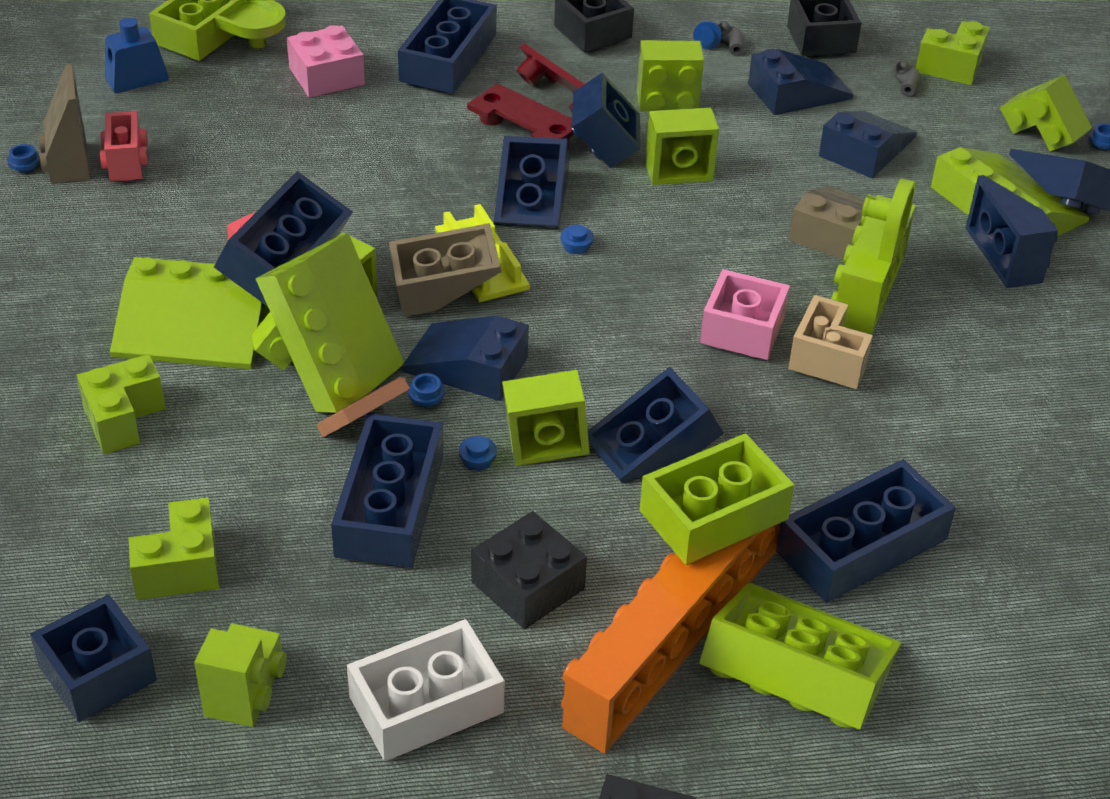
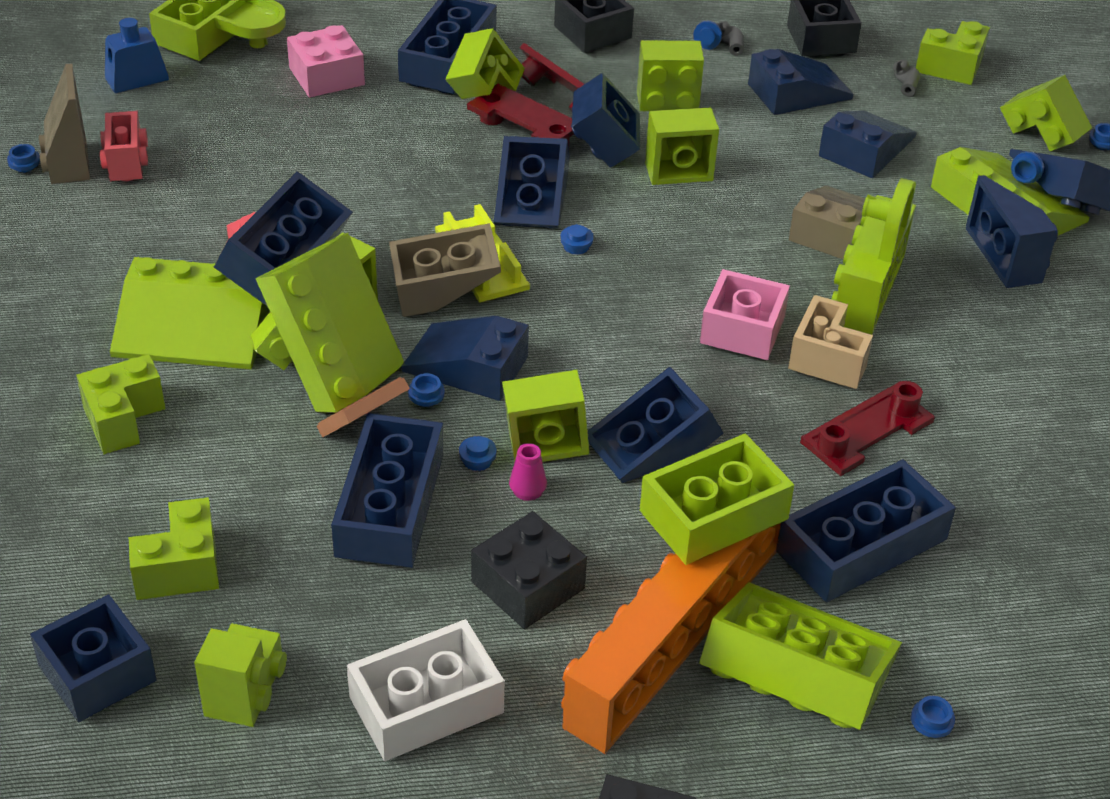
none -> lime brick [445,28,525,99]
none -> dark pink cone [509,443,547,501]
none -> dark red brick [800,381,935,476]
none -> blue plate [911,696,955,738]
none -> blue plate [1011,151,1044,184]

